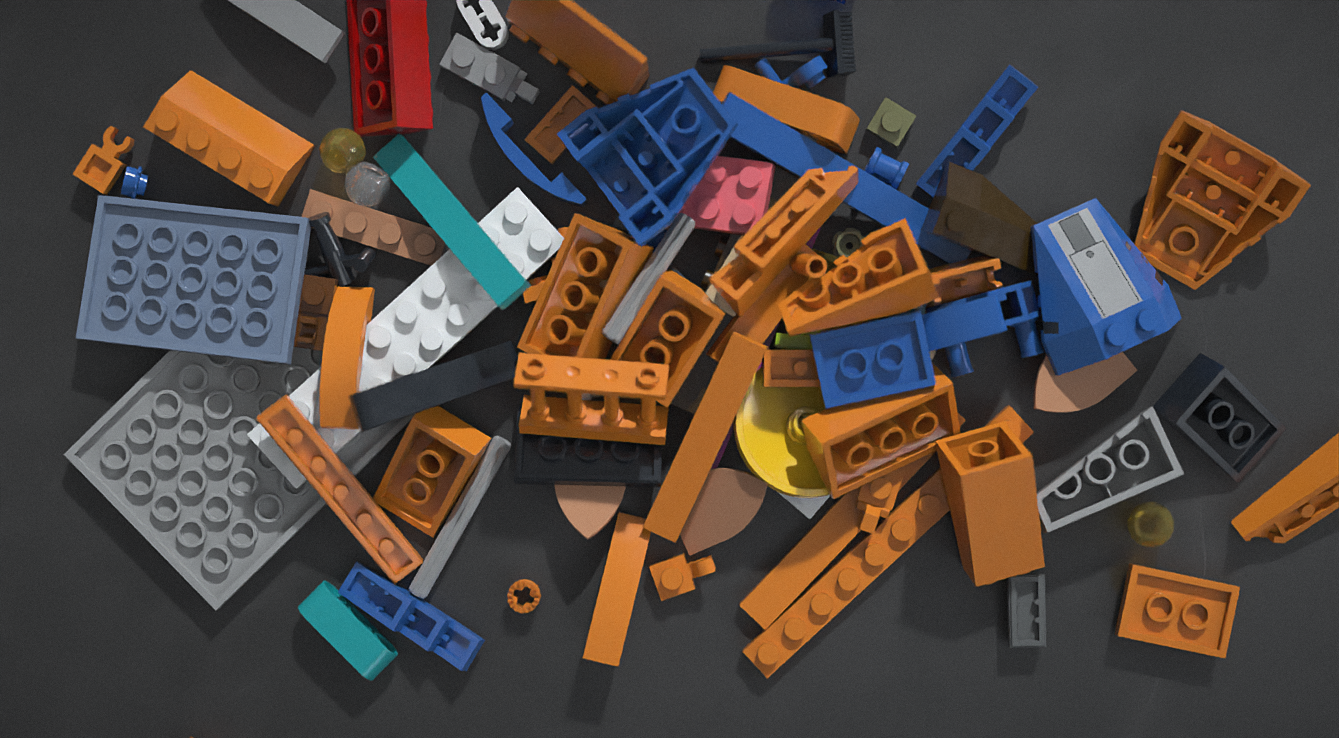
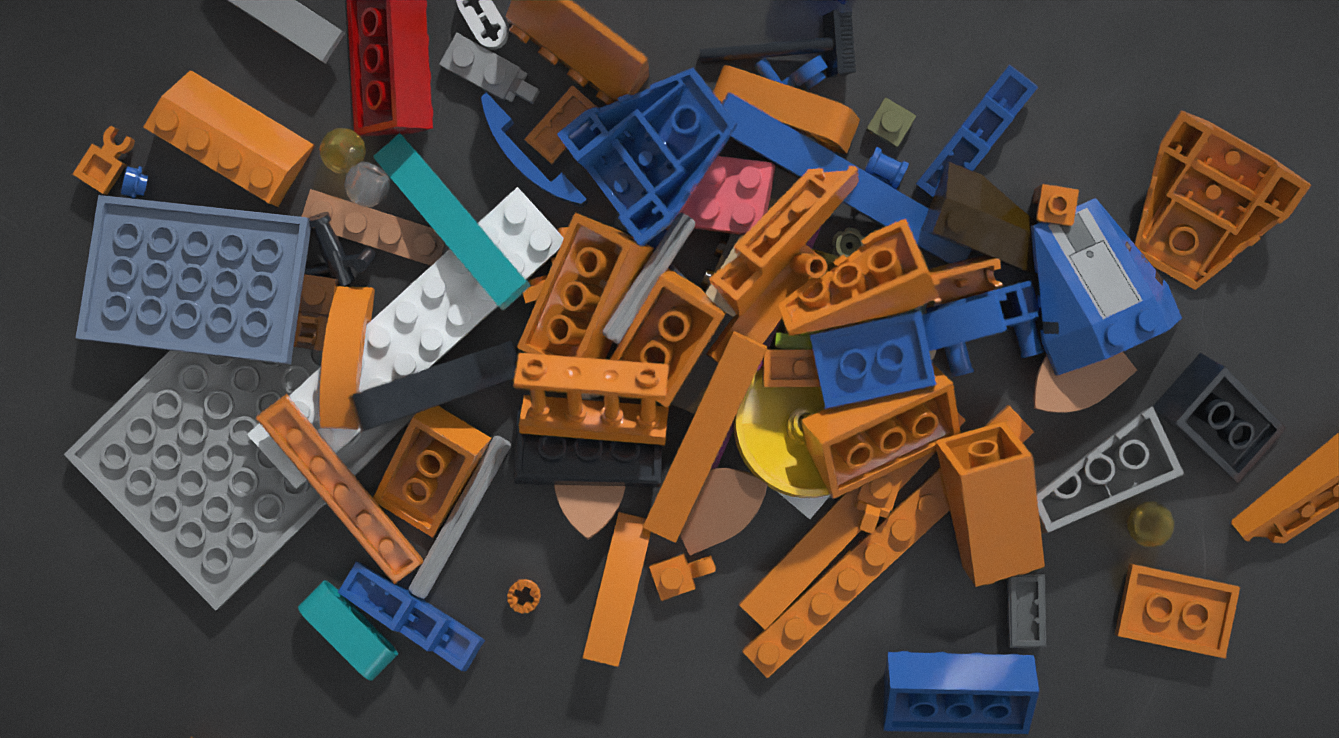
none -> blue slope [883,651,1039,734]
none -> orange bracket [1032,184,1079,226]

